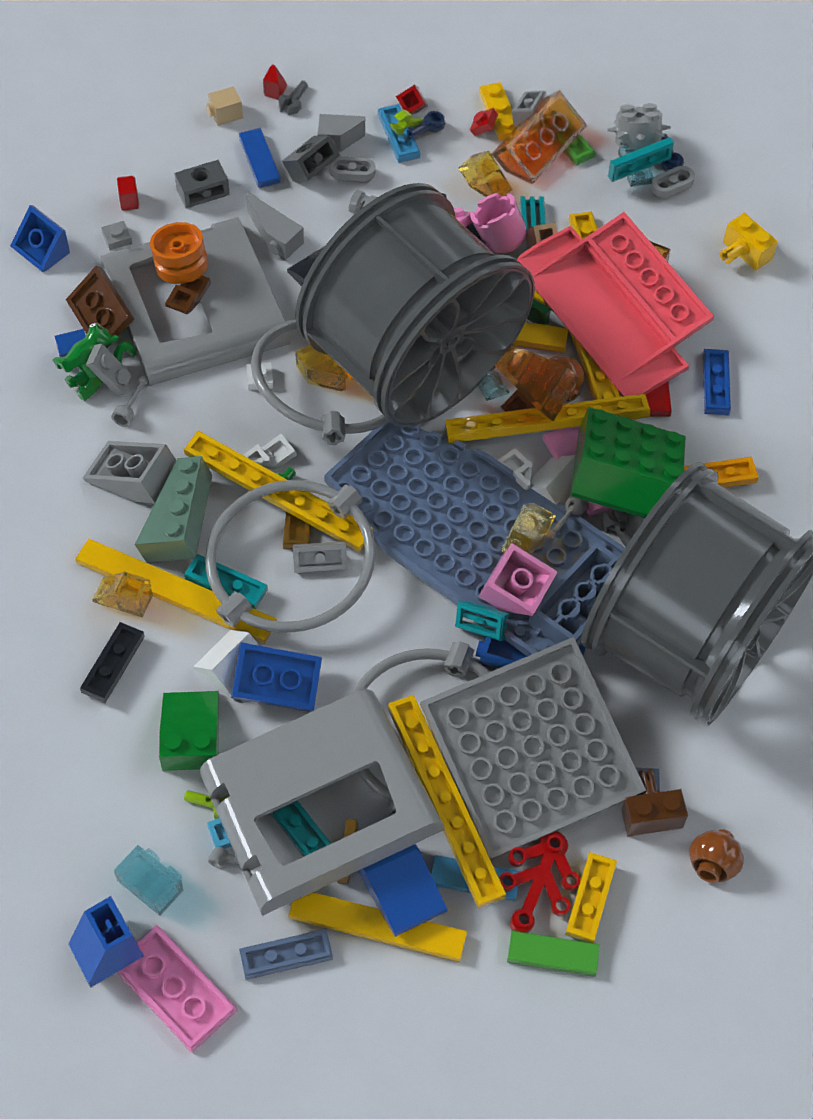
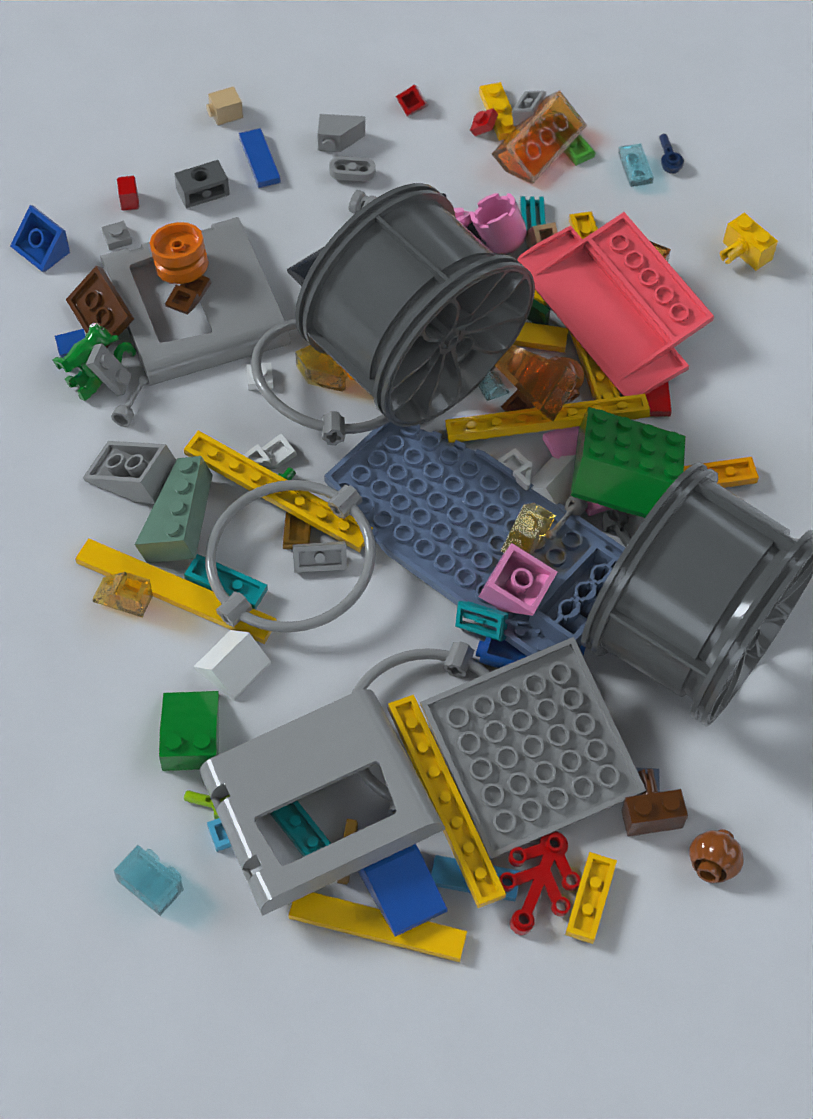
blue slope [68,896,144,988] -> none
black plate [80,622,145,703] -> none
bright pink tile [117,925,237,1053] -> none
light grey hand [208,847,239,868] -> none
blue plate [231,642,322,712] -> none
sand blue tile [239,929,333,980] -> none
light grey slope [246,193,304,260] -> none
red slope [263,64,287,100] -> none
dark grey bar [278,81,308,115] -> none
dark grey brick [282,135,340,181] -> none
dark azure tile [378,104,420,163] -> none
lime bar [390,110,423,135] -> none
dark blue plate [407,111,446,139] -> none
clear yellow slope [458,151,513,197] -> none
bright green tile [507,931,600,976] -> none
light grey brick [607,103,671,150] -> none
teal tile [608,137,674,182] -> none
light grey plate [651,166,695,198] -> none
blue tile [703,349,731,415] -> none

